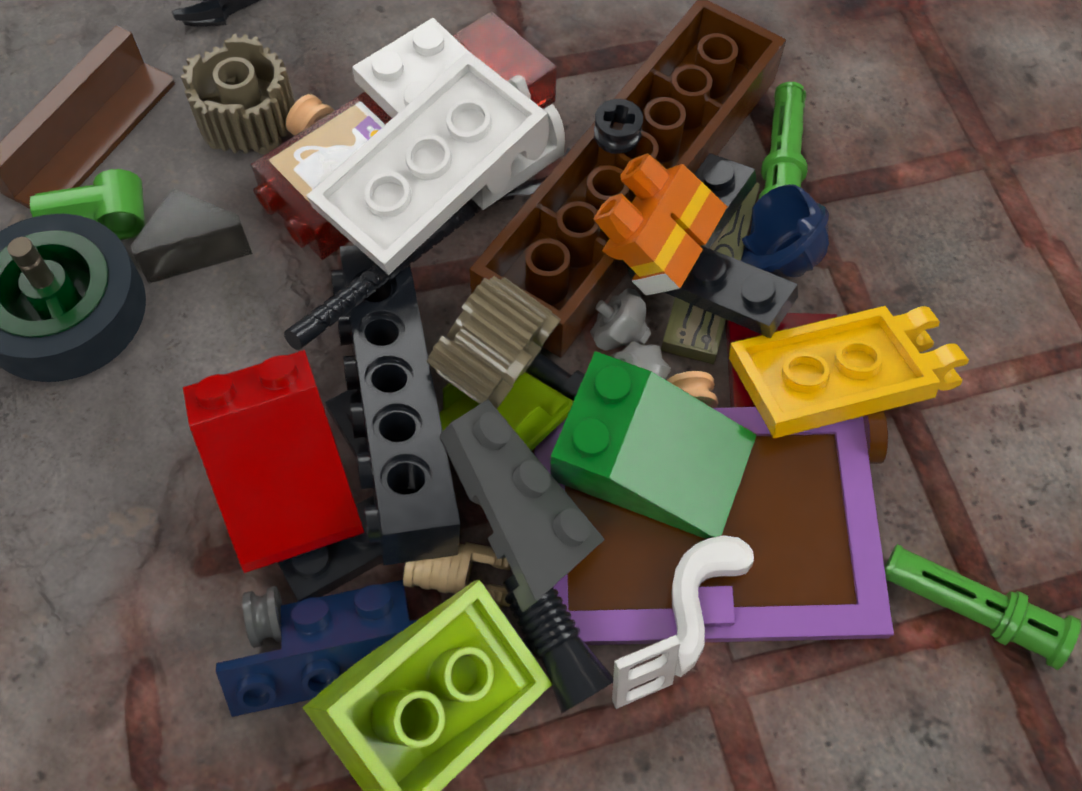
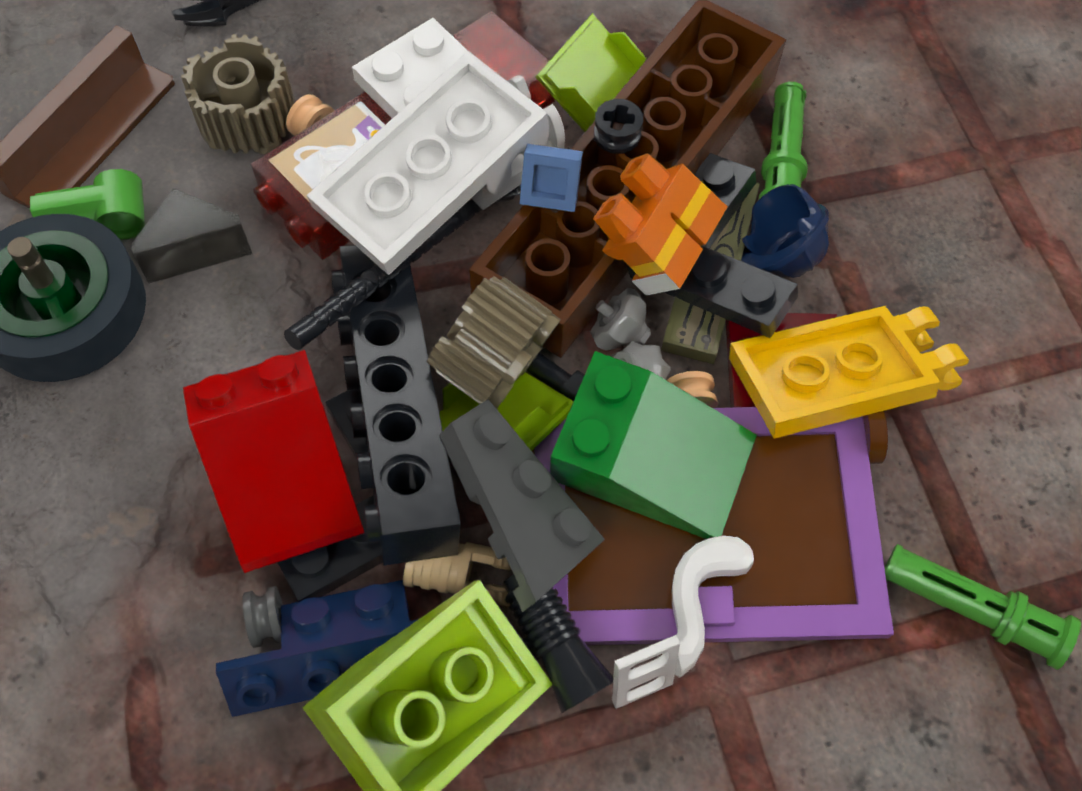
none -> medium blue plate [520,144,583,212]
none -> lime piece [535,13,647,132]

